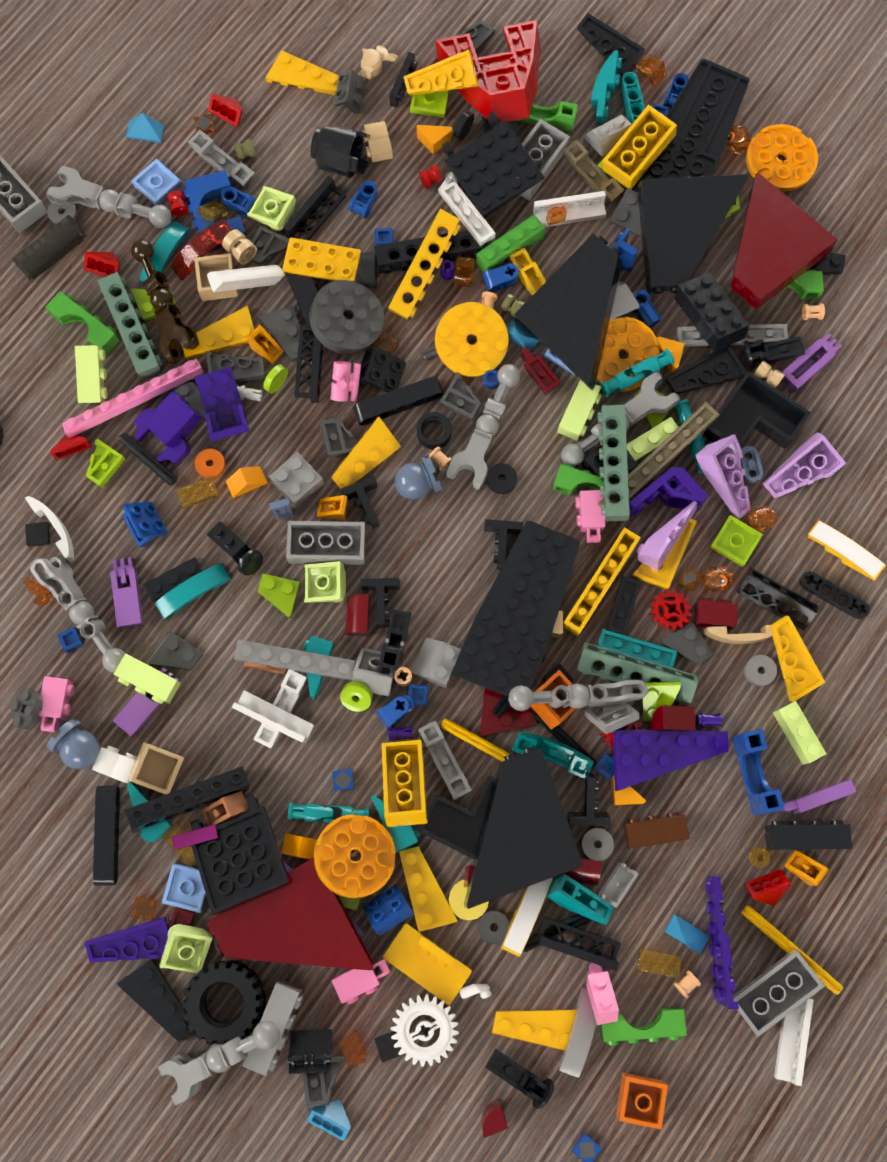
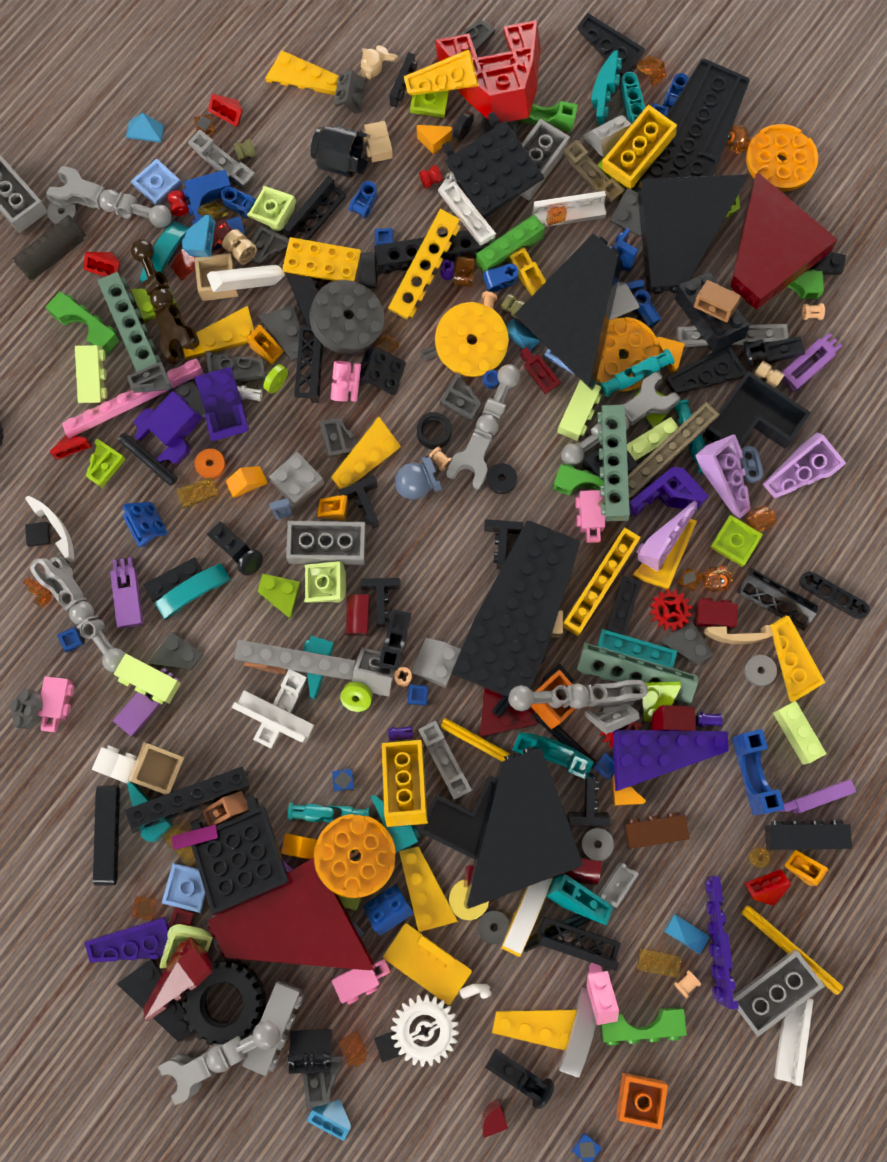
sand blue tile [47,719,100,770] -> none
black beam [353,376,444,426] -> none
blue piece [376,695,415,729] -> none
white slope [808,520,886,581] -> none
none -> dark grey wing [127,362,173,393]
none -> dark red wedge [143,937,213,1022]
none -> dark azure slope [182,215,216,257]
none -> blue tile [626,280,644,295]
none -> medium nougat brick [694,280,741,323]

